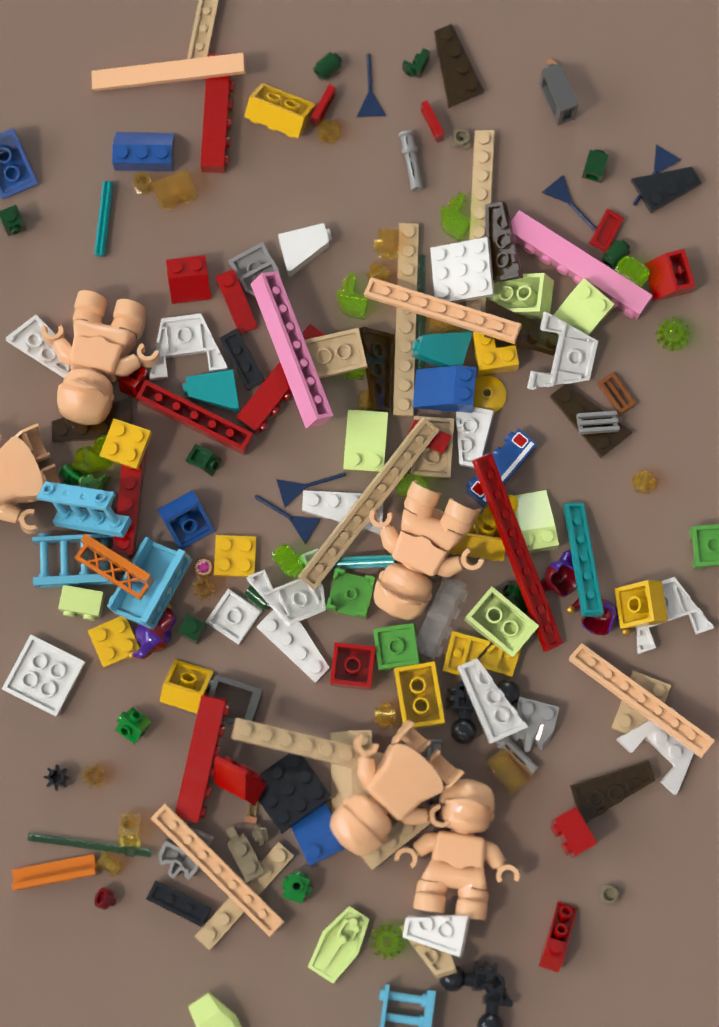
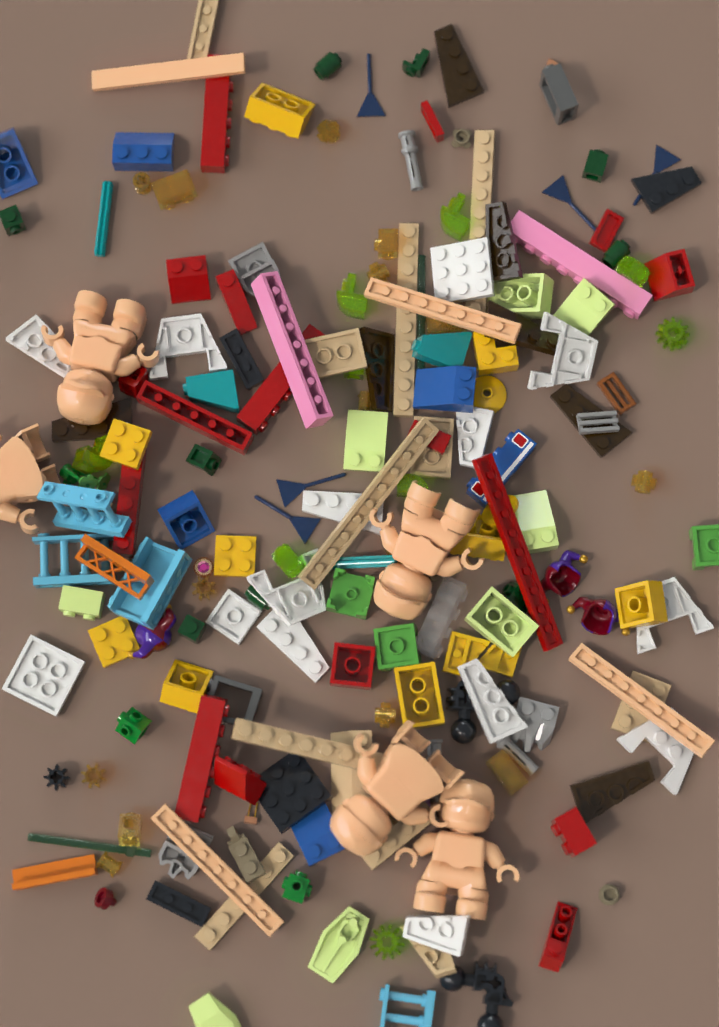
dark tan plate [252,824,268,845] -> none
white slope [278,223,332,277] -> none
red tile [311,84,336,127] -> none
teal tile [563,503,604,617] -> none

